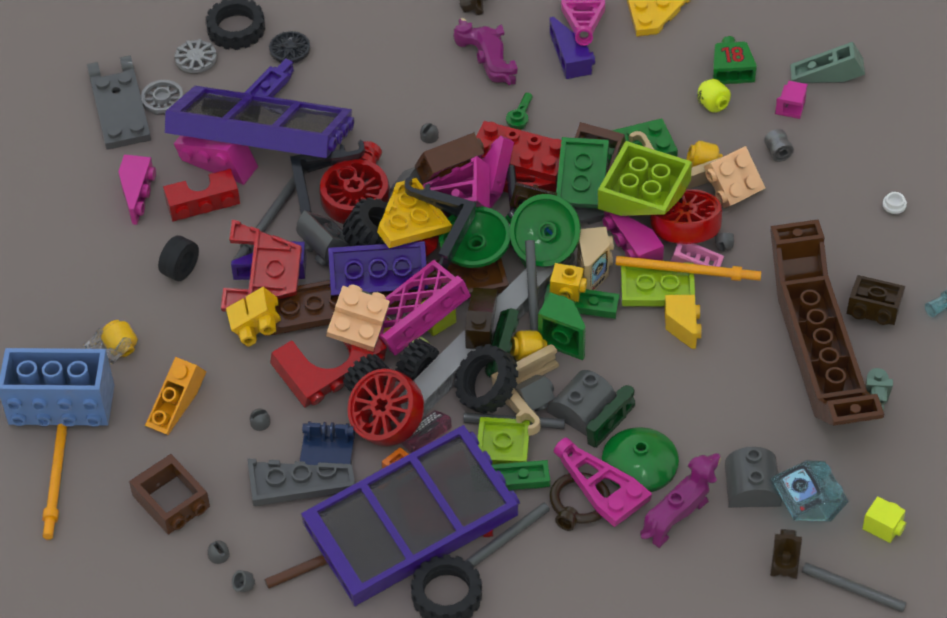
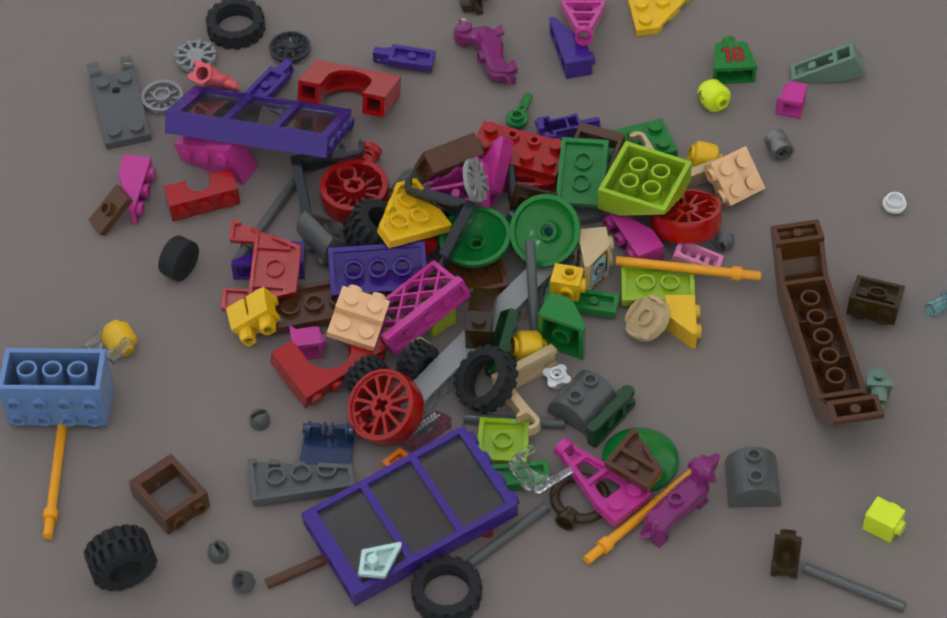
light orange slope [145,357,207,435] -> none
dark grey hinge [420,123,439,143] -> none
dark grey brick [515,375,555,411] -> none
clear light blue slope [771,460,849,521] -> none
none -> black tyre [84,524,157,591]
none -> reddish brown plate [89,184,133,236]
none -> coral animal [187,59,240,92]
none -> dark pink window [289,325,327,360]
none -> red arch [297,59,401,118]
none -> light aqua piece [358,542,402,579]
none -> dark purple hinge [373,44,436,72]
none -> light grey wheel [463,158,489,203]
none -> clear helmet [509,444,574,494]
none -> dark purple piece [534,113,601,140]
none -> white plate [543,364,571,389]
none -> light orange bar [583,469,691,565]
none -> reddish brown wing [604,427,662,493]
none -> tan tile [625,295,670,342]

